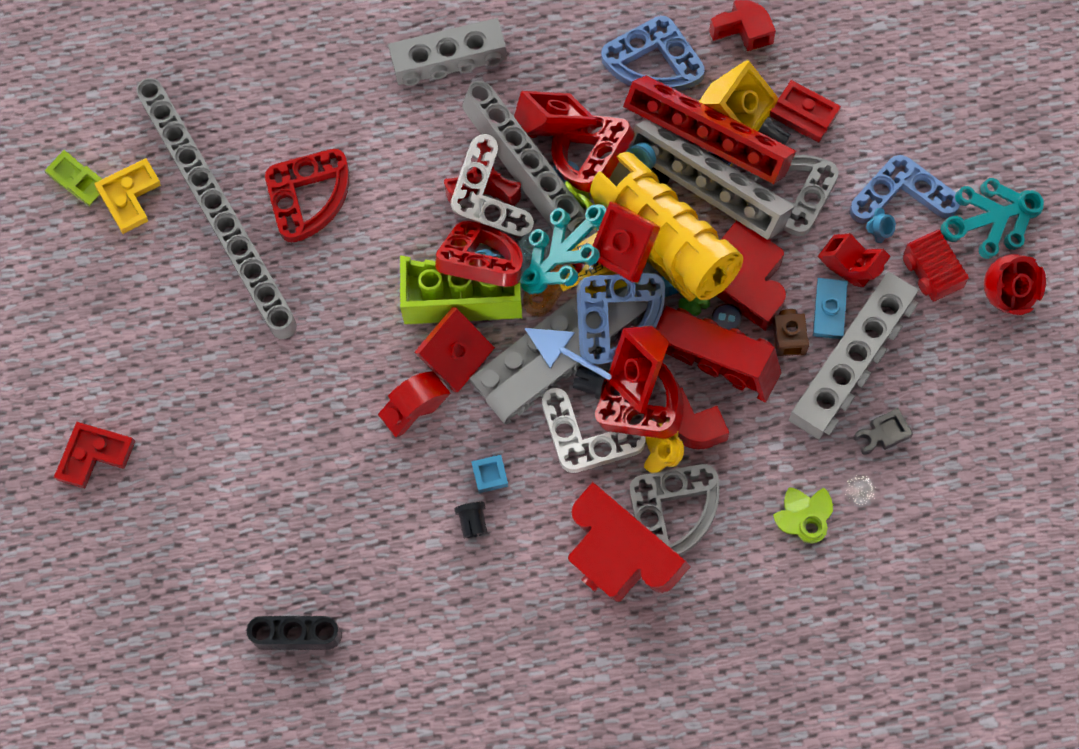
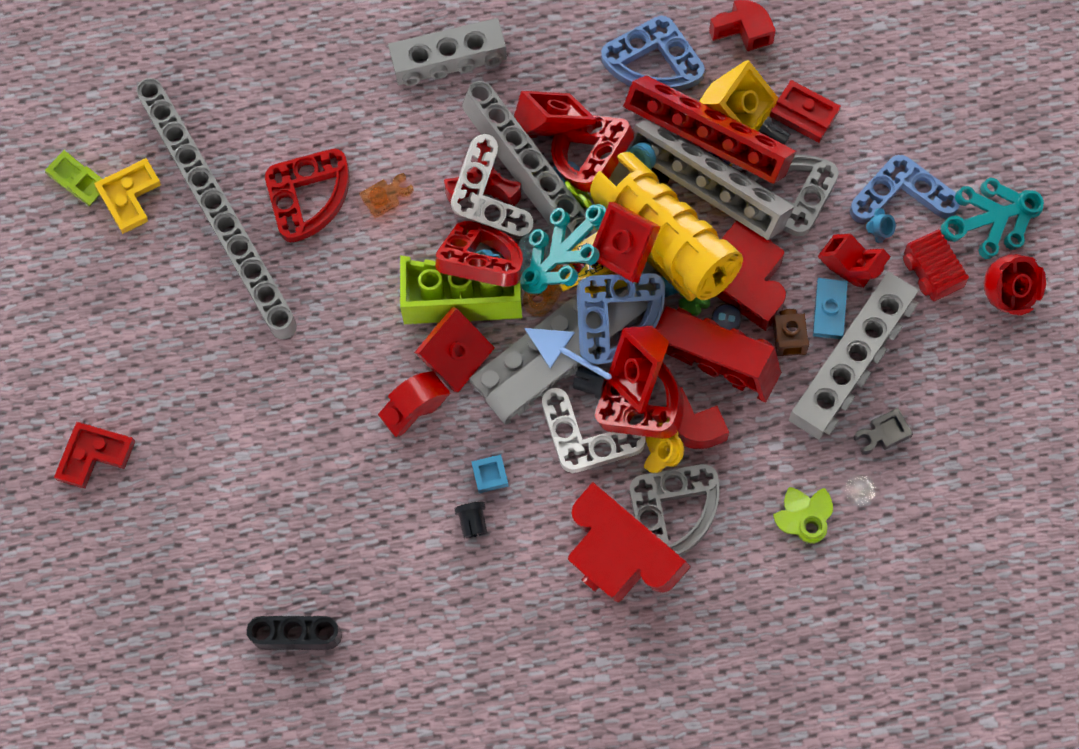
none -> clear orange plate [359,173,414,219]

